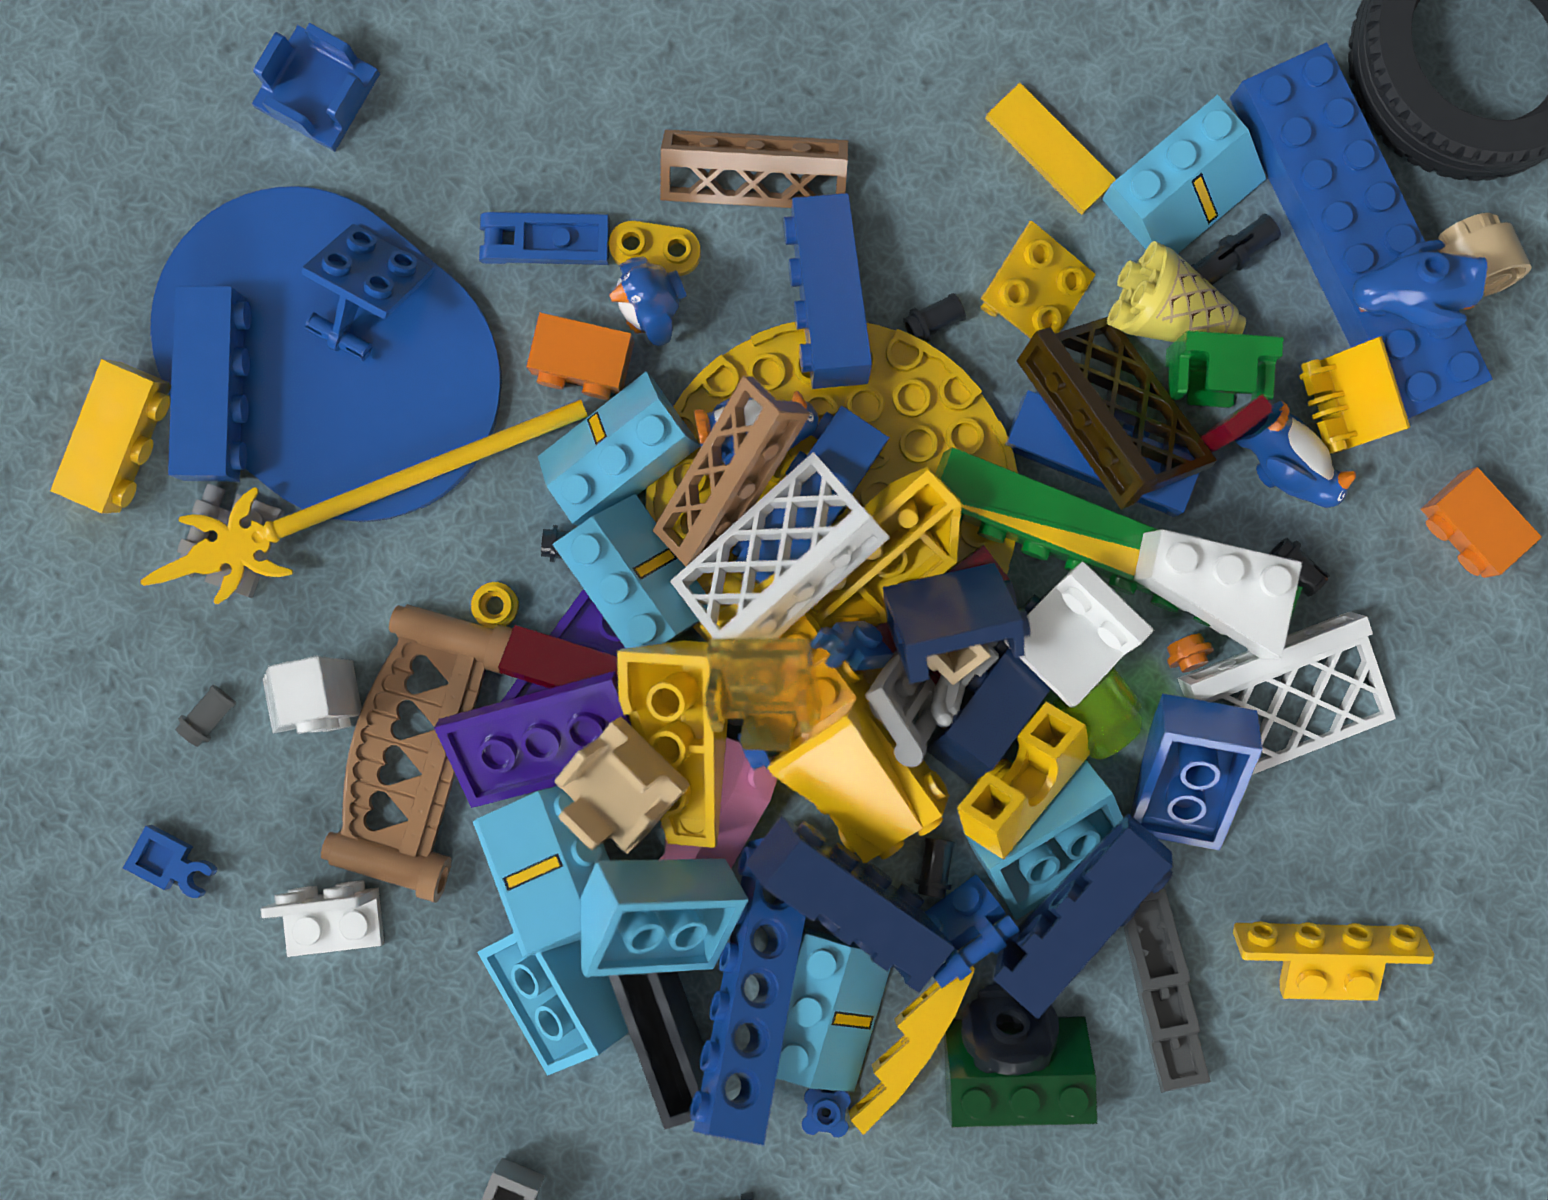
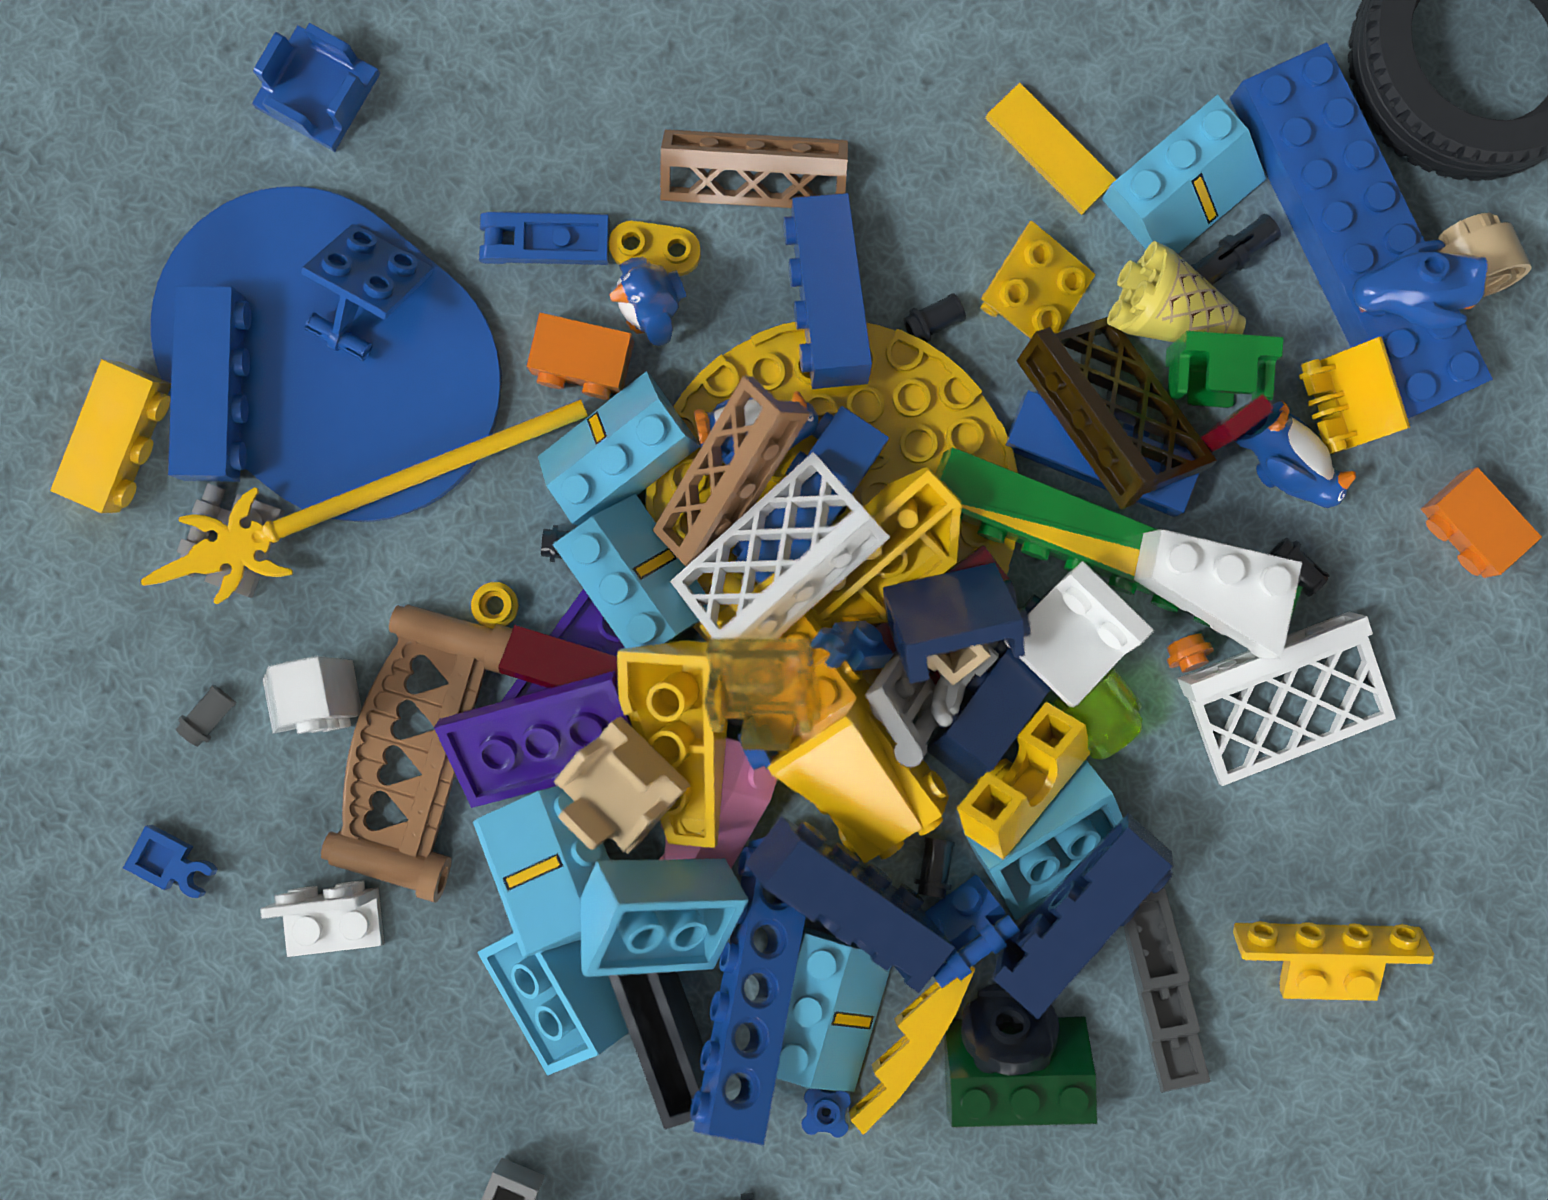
blue slope [1130,693,1263,850] -> none

